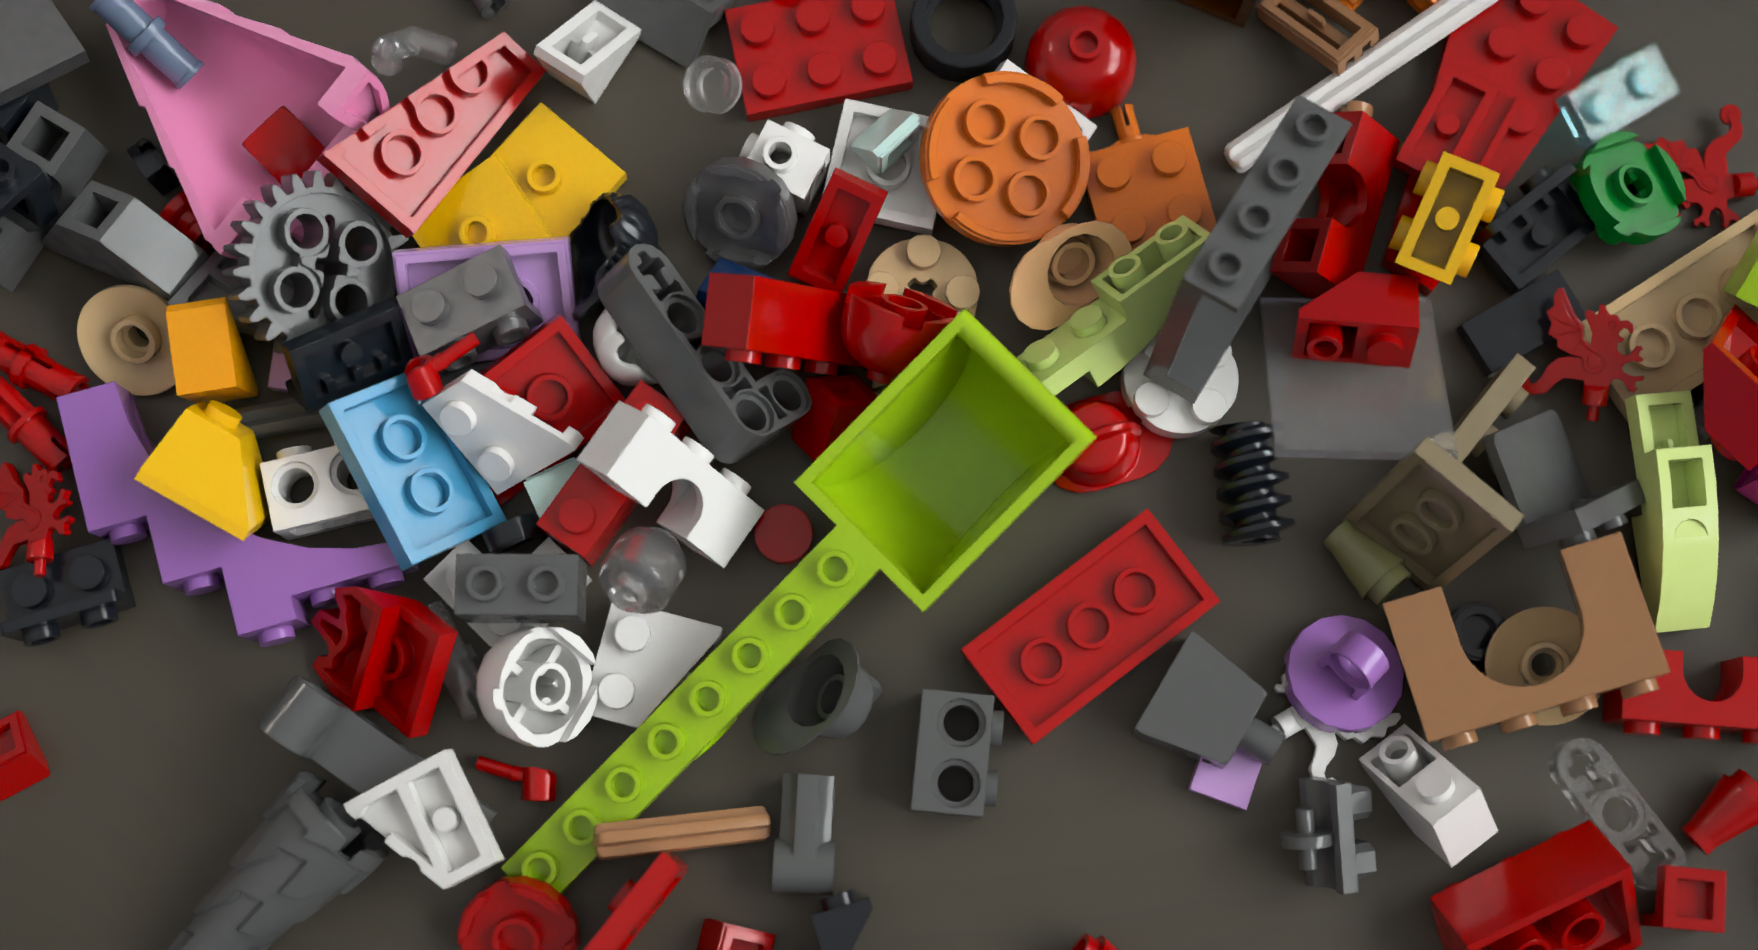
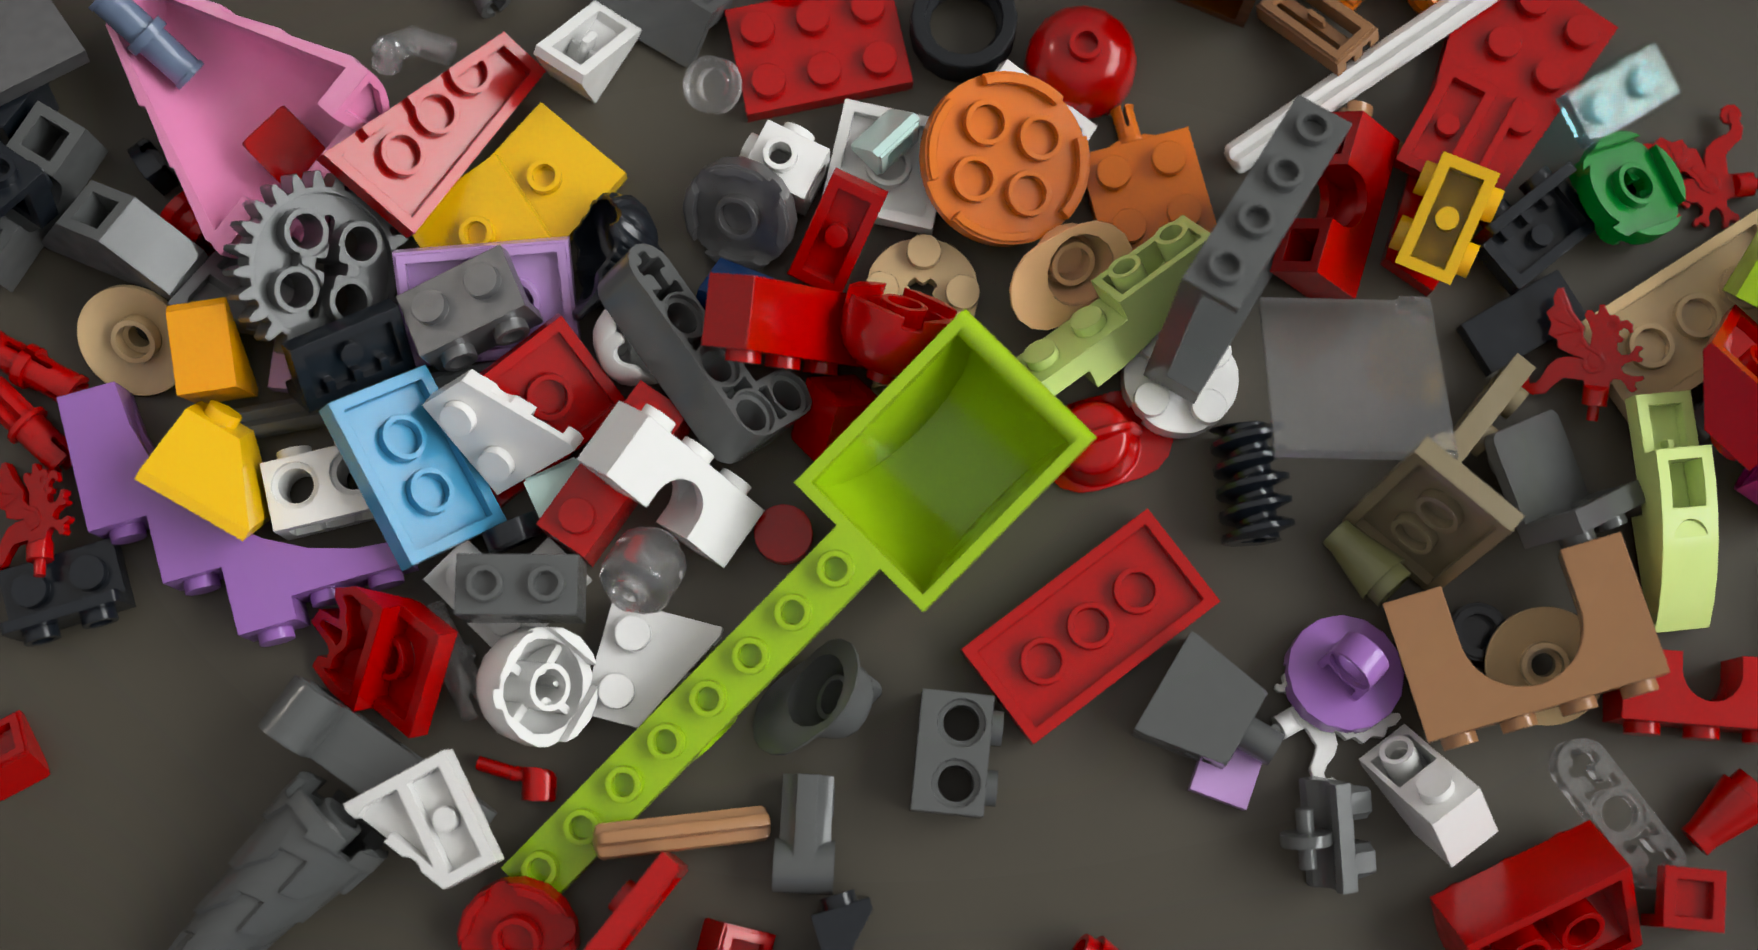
red hand [405,332,481,400] -> none
red slope [1291,272,1420,368] -> none

